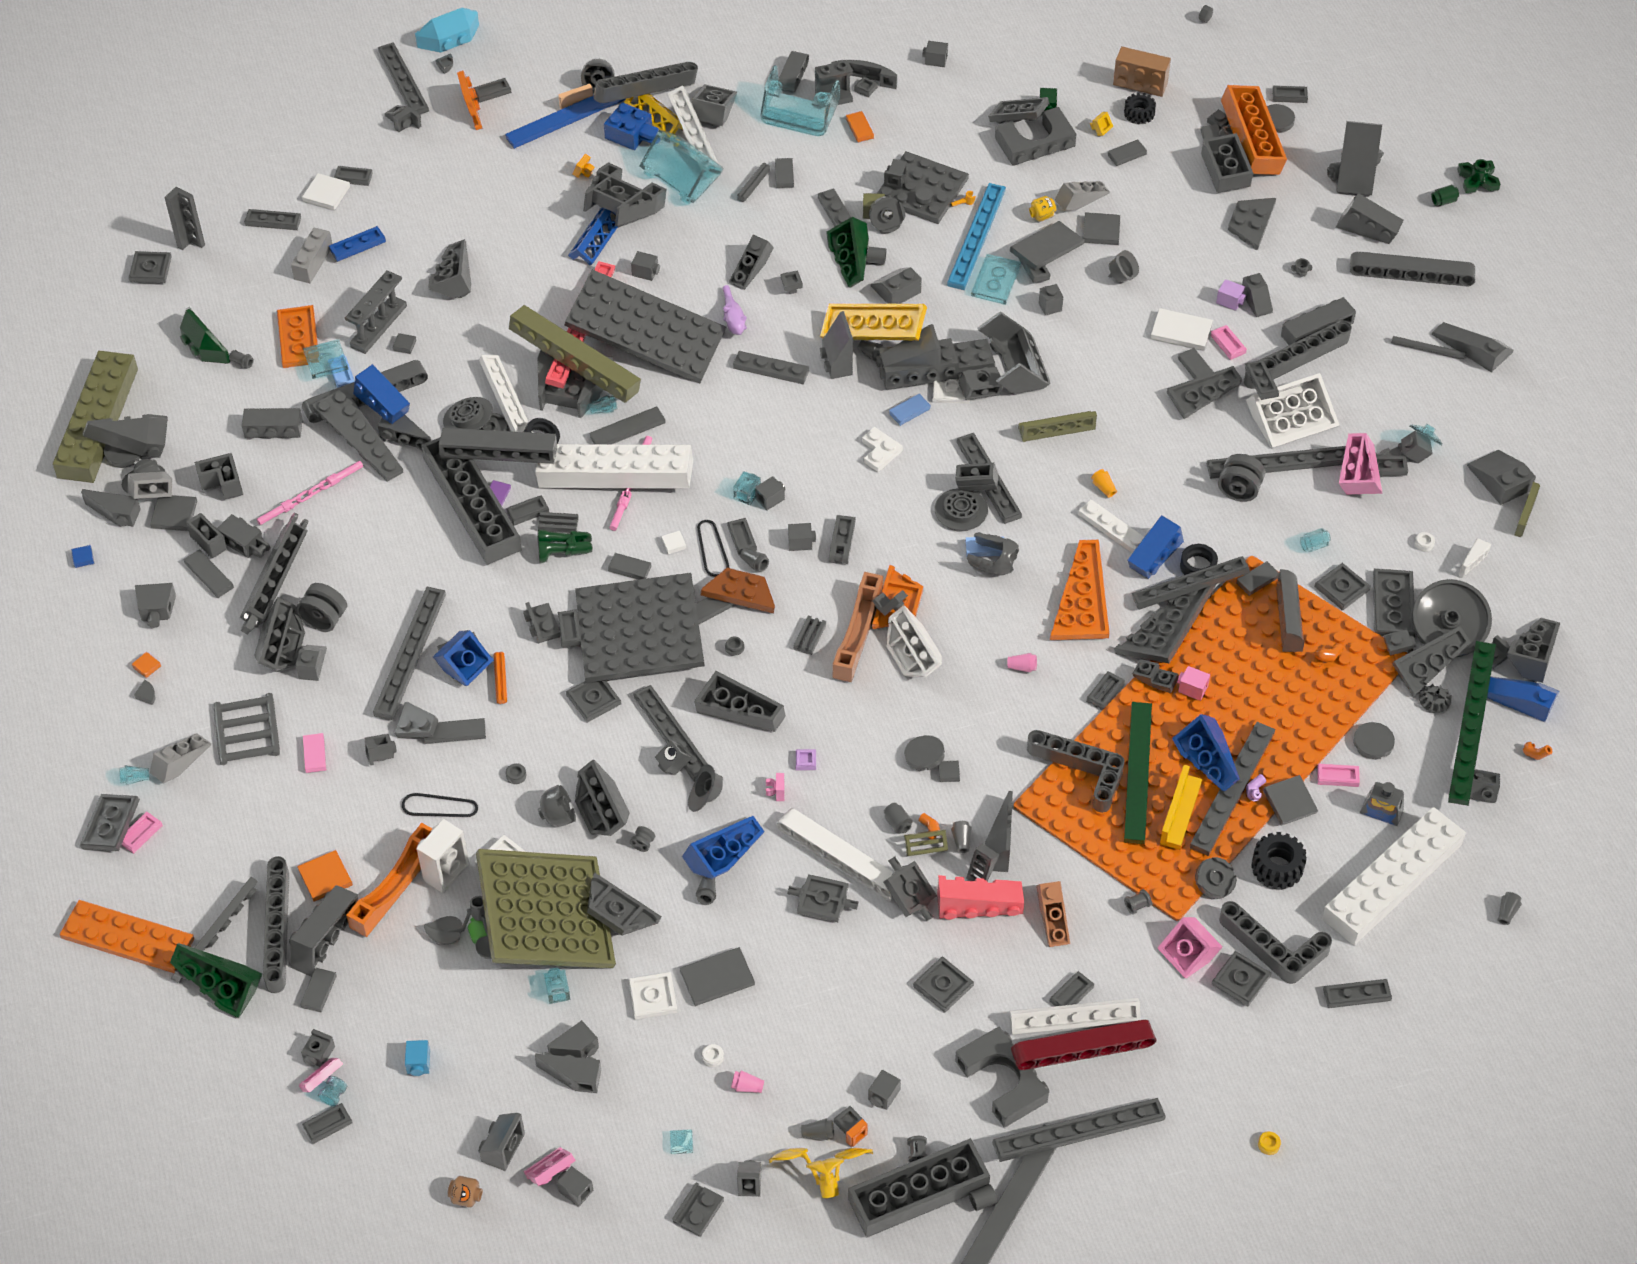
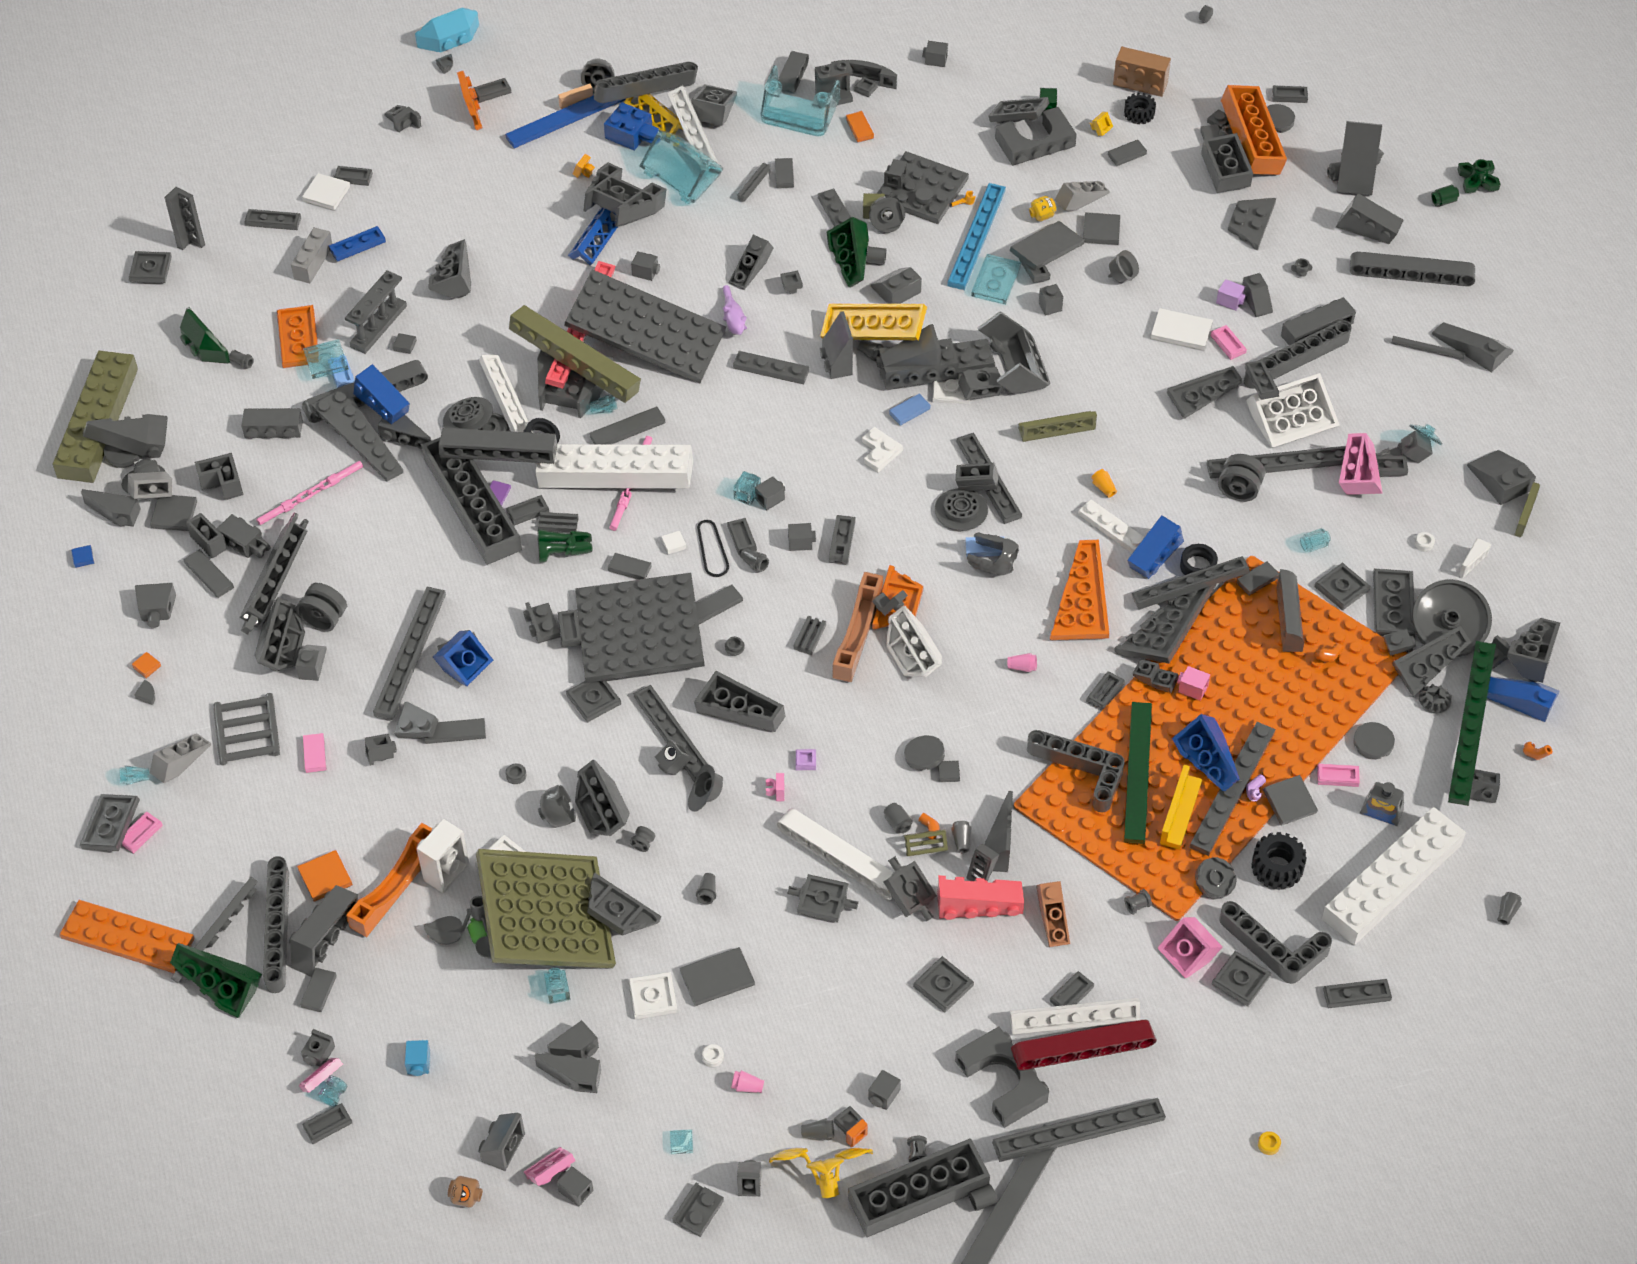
dark grey tile [378,42,429,115] -> none
black piece [402,793,478,817] -> none
orange axle [494,652,507,704] -> none
blue wedge [682,816,765,879] -> none
dark orange wing [700,568,775,614] -> none
dark grey tile [1178,348,1214,379] -> none

